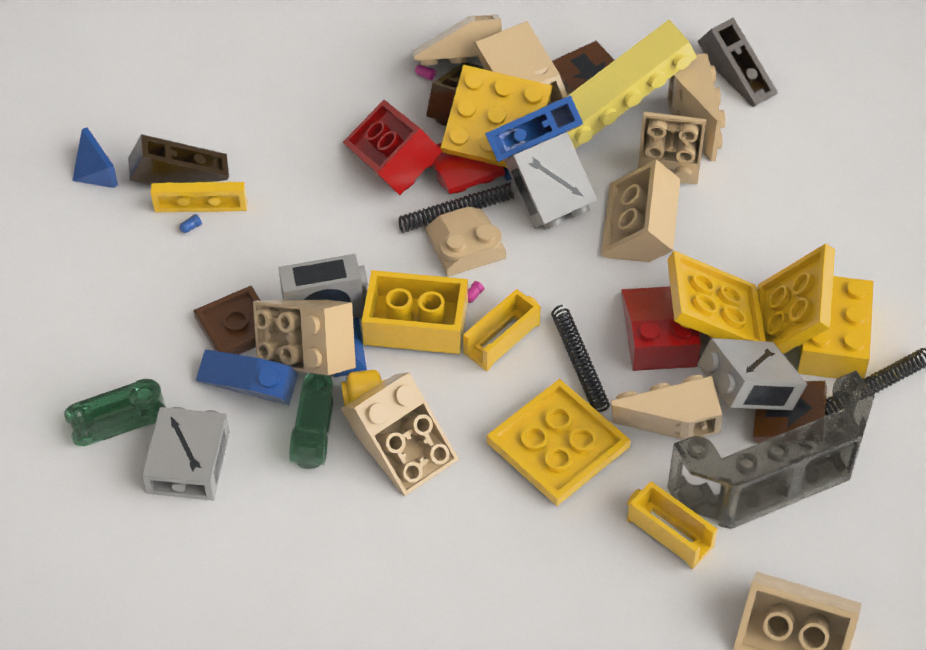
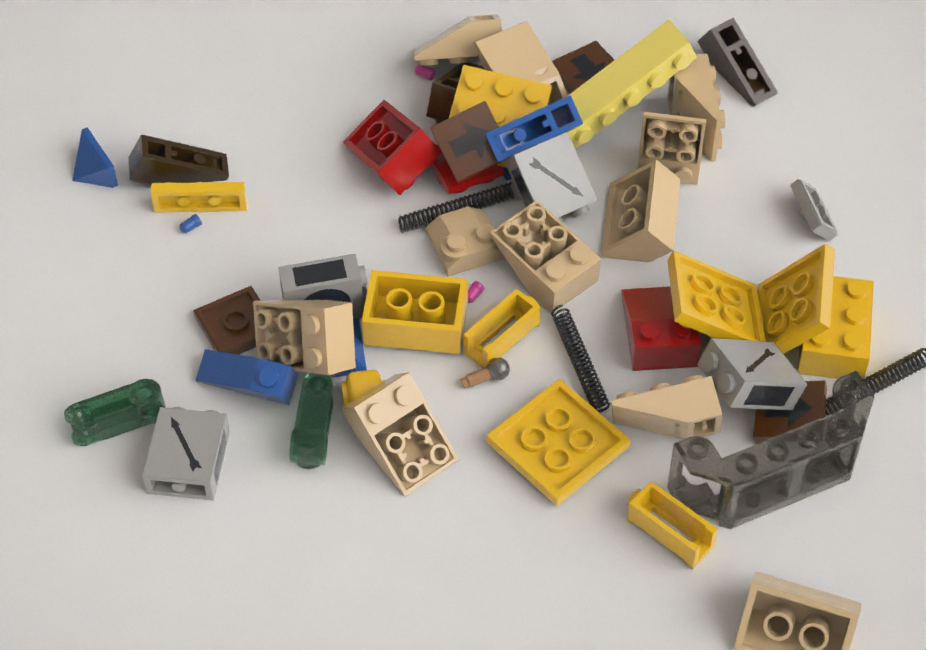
none -> reddish brown tile [430,101,508,184]
none -> piece [461,357,510,388]
none -> tan slope [490,200,602,314]
none -> light grey plate [790,179,838,241]

